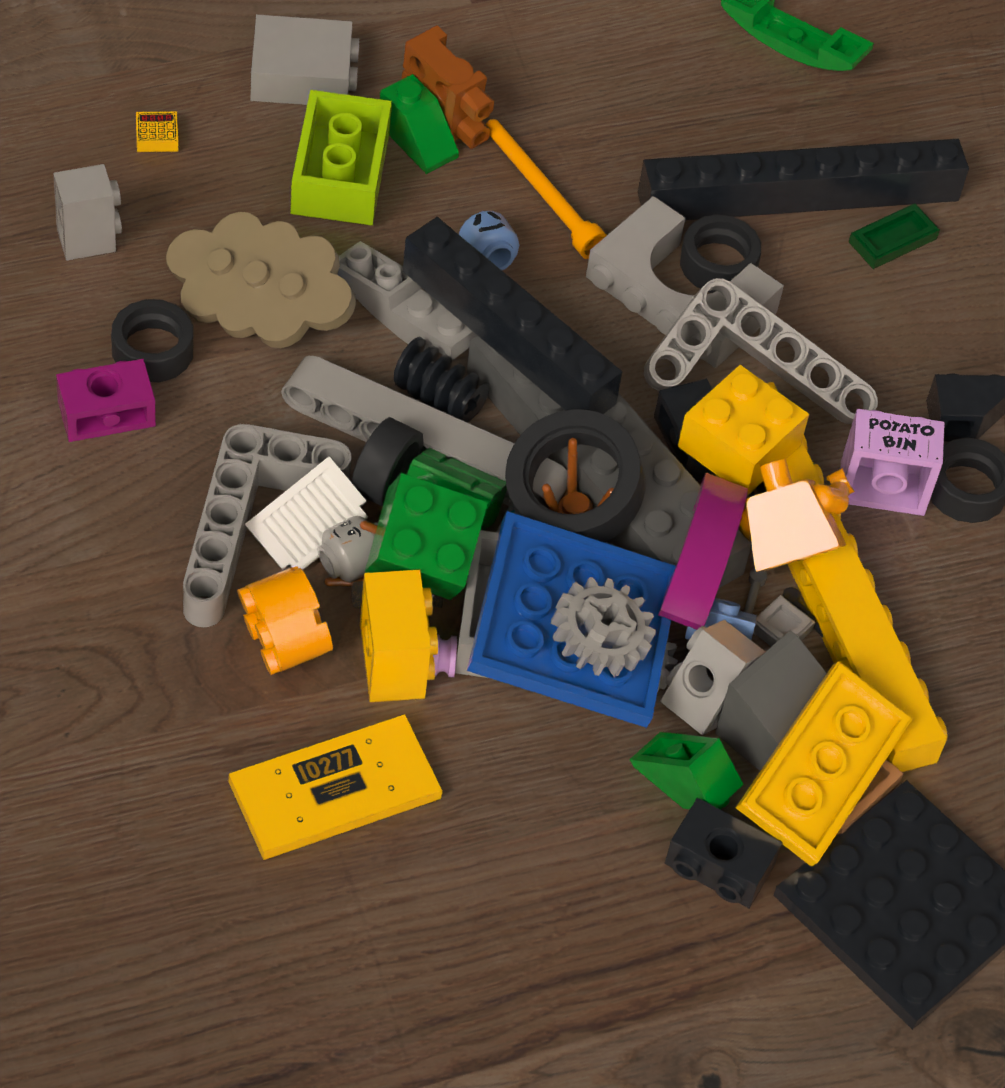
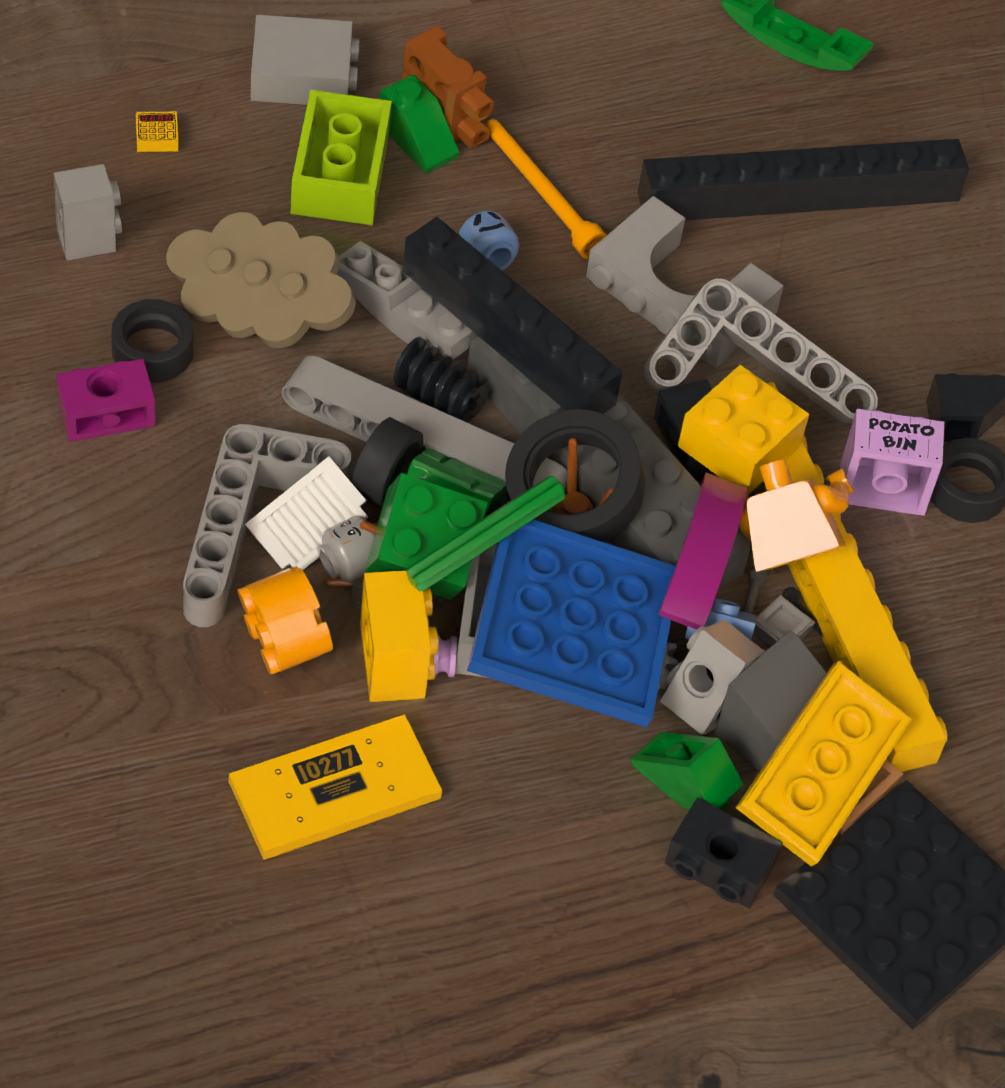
light grey gear [551,577,656,677] -> none
black tyre [680,214,762,293] -> none
dark green tile [849,203,940,269] -> none
none -> green axle [406,476,566,592]

